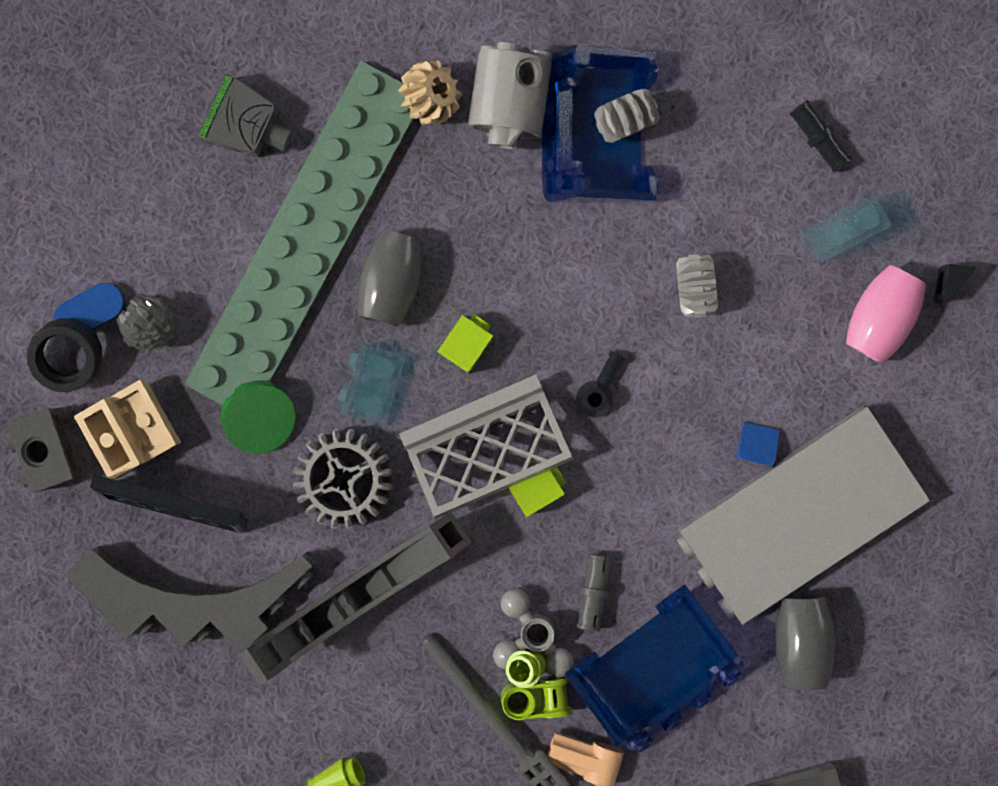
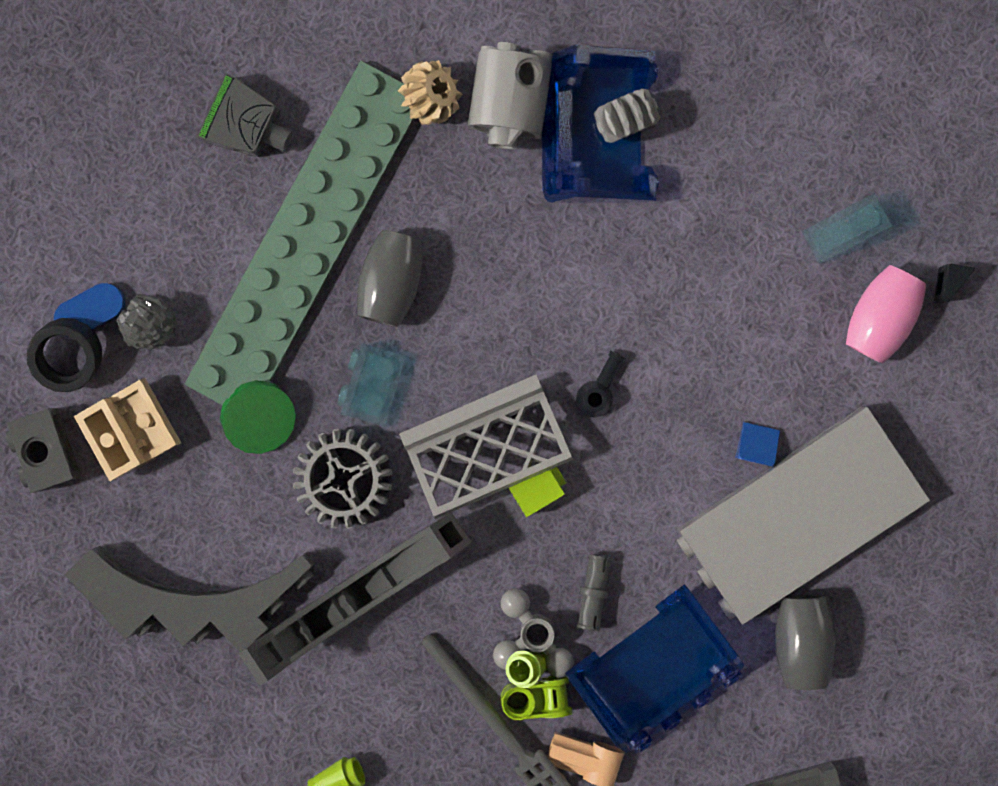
black tile [90,475,249,534] -> none
lime brick [437,314,494,373] -> none
light grey gear [676,254,718,318] -> none
black pin [789,99,853,173] -> none

